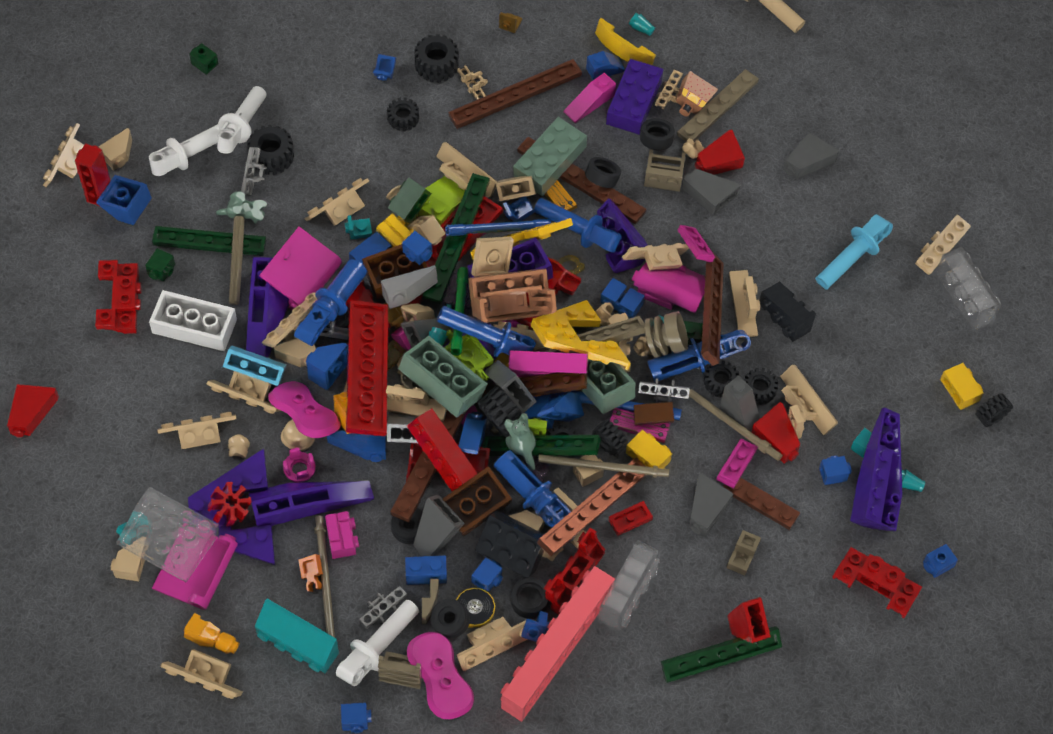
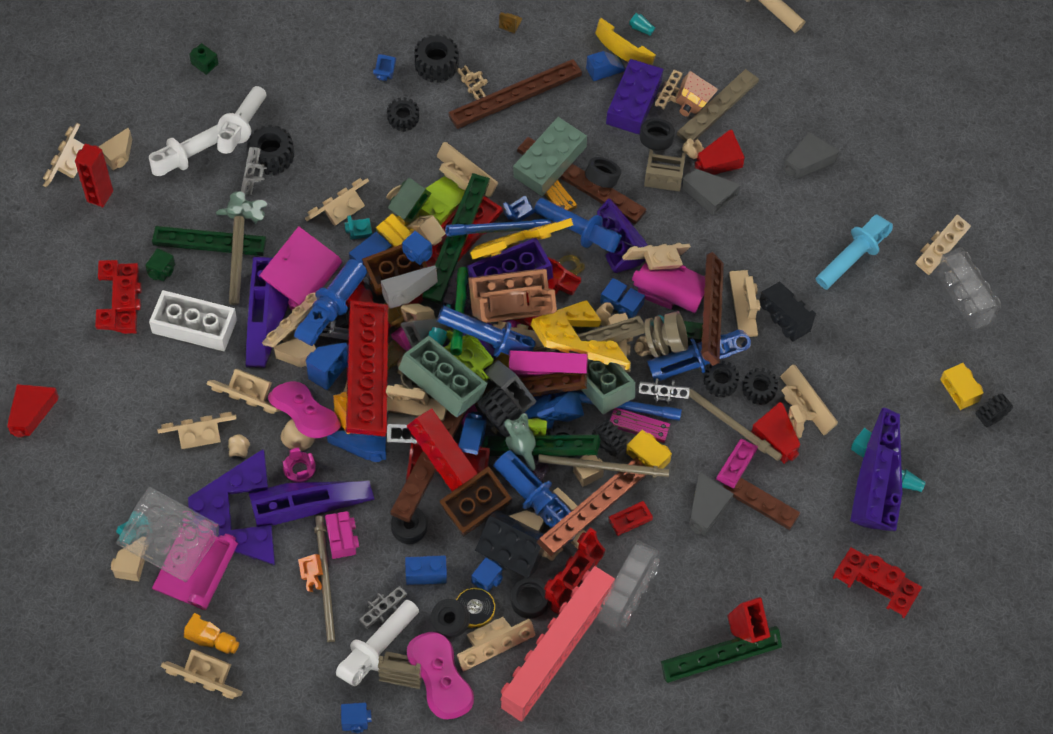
blue slope [96,175,152,225] -> none
red gear [207,482,251,527] -> none
medium azure brick [223,346,287,386] -> none
teal slope [255,599,339,673] -> none
dark grey slope [413,495,465,557] -> none
dark tan slope [422,579,439,624] -> none
tan tile [471,237,514,277] -> none
tan slope [496,176,536,201] -> none
blue bracket [521,611,550,642] -> none
dark pink slope [564,73,616,123] -> none
reddish brown tile [633,402,674,425] -> none
dark pink tile [677,225,715,262] -> none
dark grey slope [720,375,760,431] -> none
dark tan slope [726,530,761,576] -> none
blue brick [819,456,851,485] -> none
blue brick [923,544,958,578] -> none

